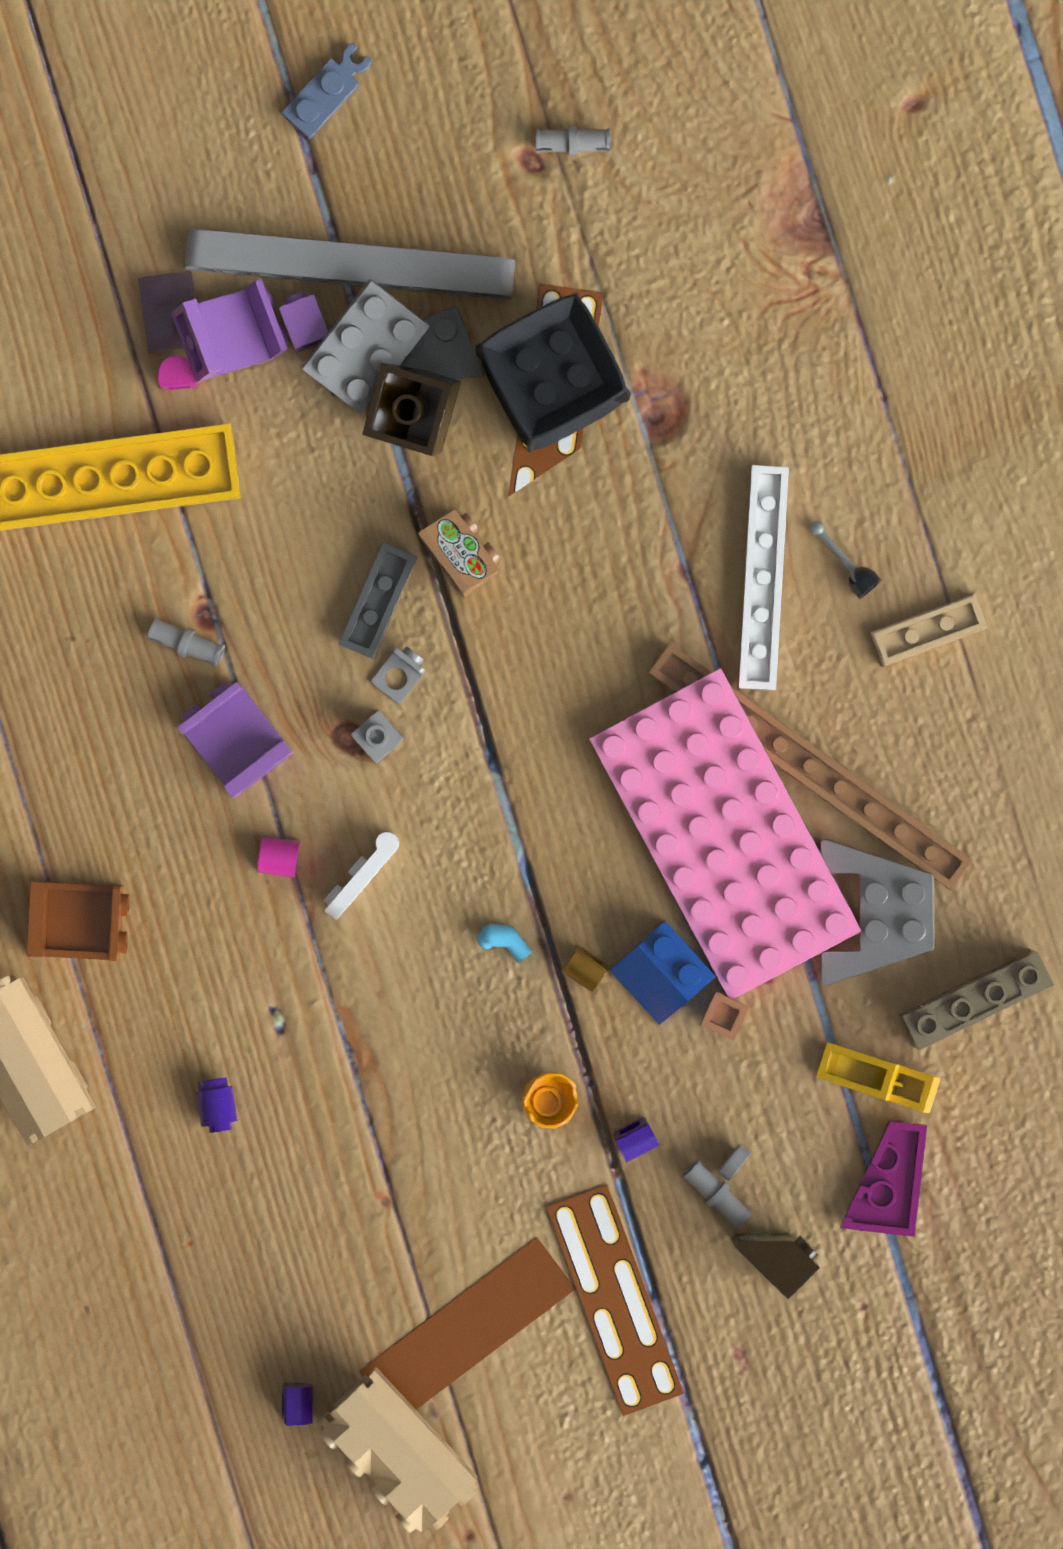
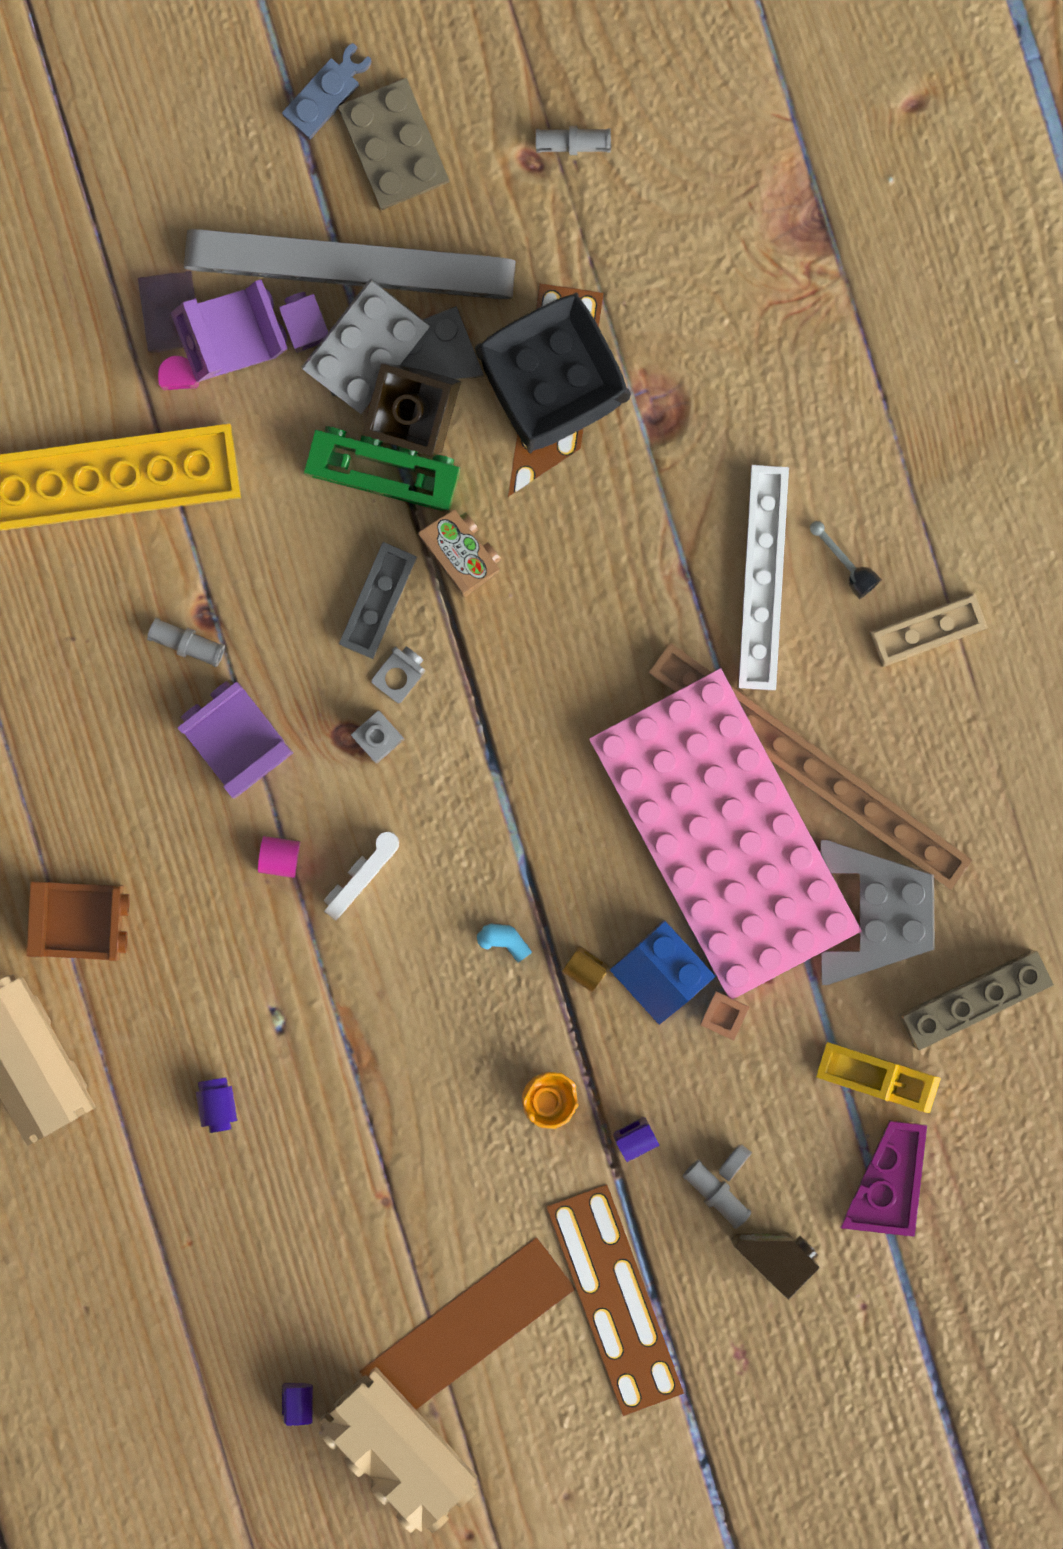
none -> green brick [304,426,460,513]
none -> dark tan plate [338,78,449,211]

